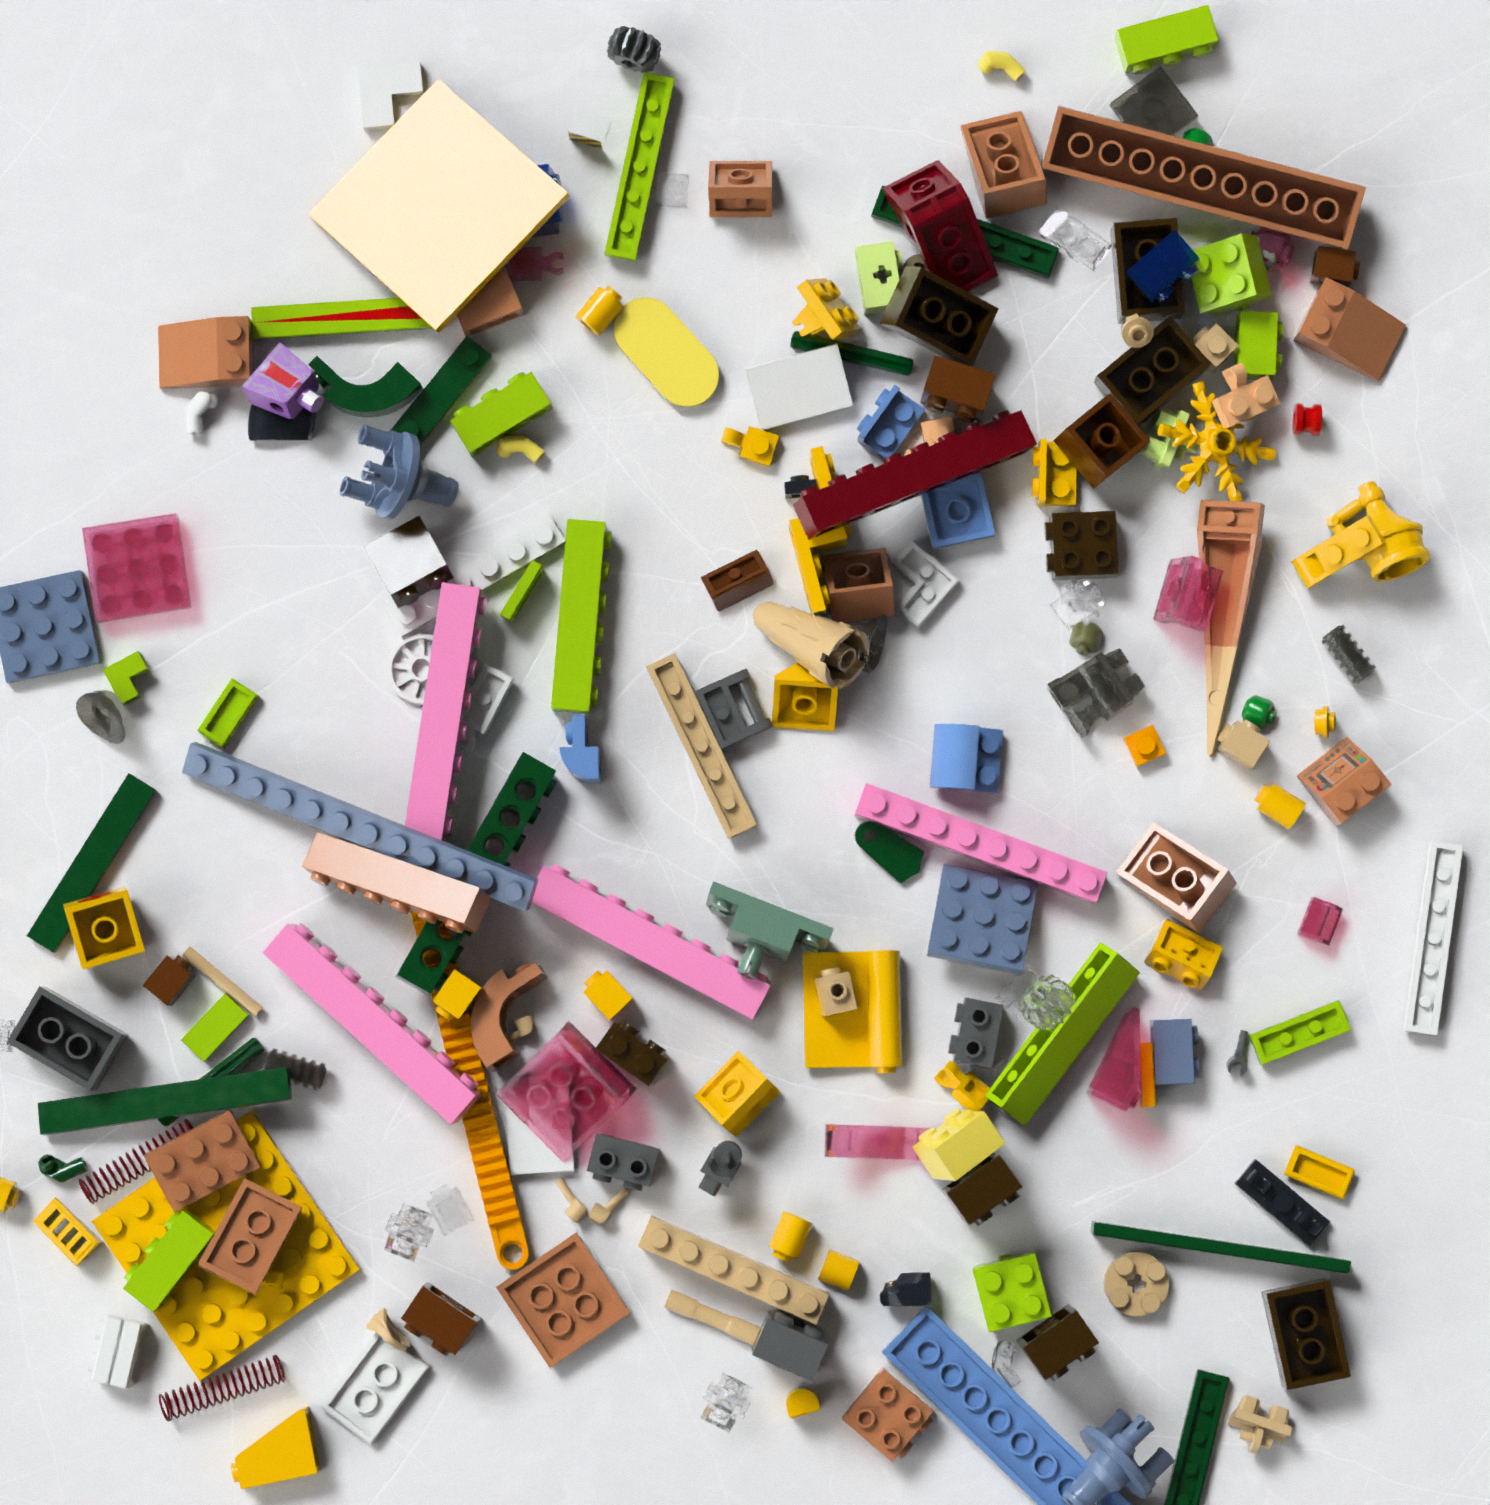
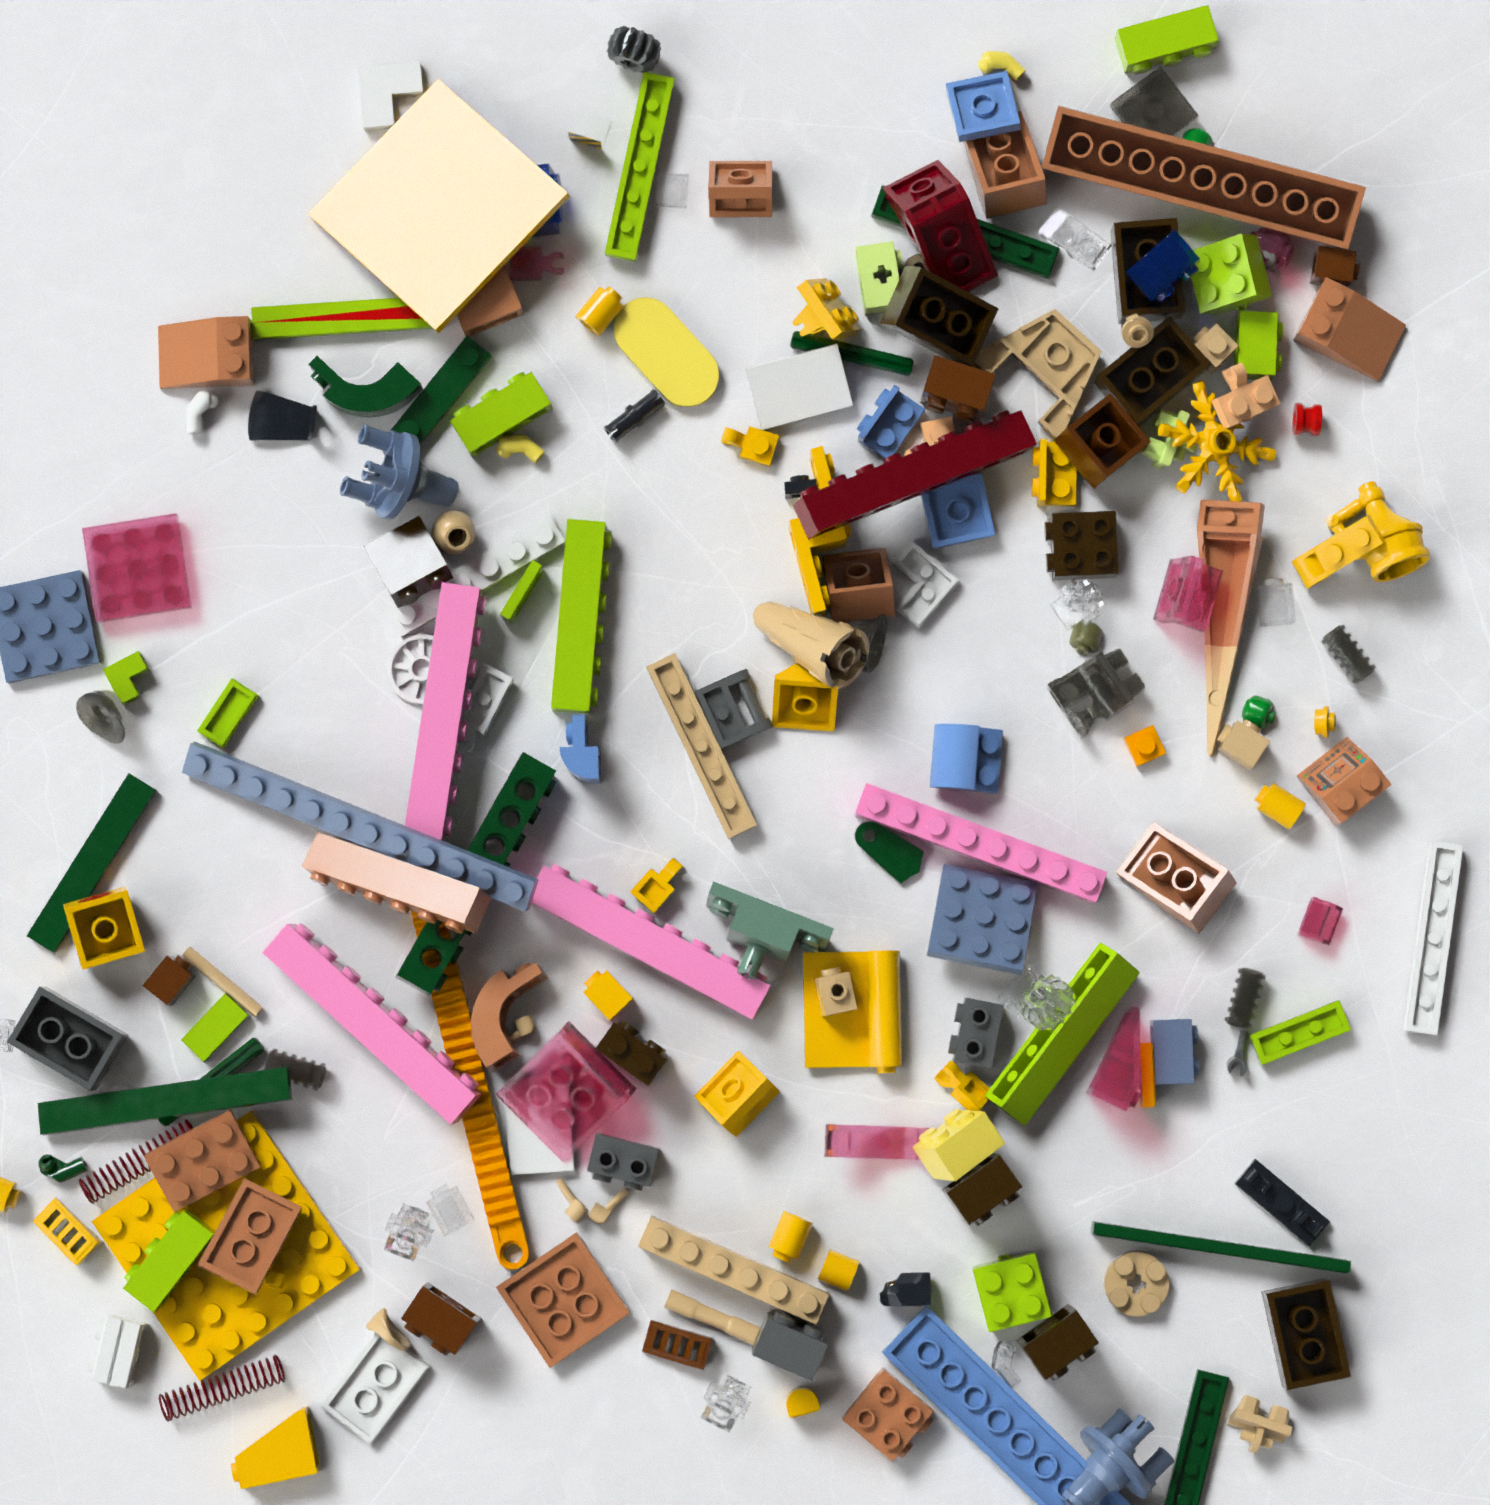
medium lavender torso [242,342,324,419] -> none
yellow brick [433,969,482,1021] -> none
dark grey hips [698,1141,742,1197] -> none
reddish brown slope [701,550,774,611] -> none
yellow bracket [1144,919,1223,990] -> none
yellow tile [1284,1145,1355,1200] -> none
none -> tan piece [432,510,475,554]
none -> black pin [604,389,665,443]
none -> yellow plate [630,858,683,913]
none -> reddish brown slope [642,1320,713,1370]
none -> medium blue plate [946,71,1021,142]
none -> tan wing [974,309,1102,439]
none -> clear smoke piece [1225,967,1266,1029]
none -> clear brick [1256,578,1296,627]

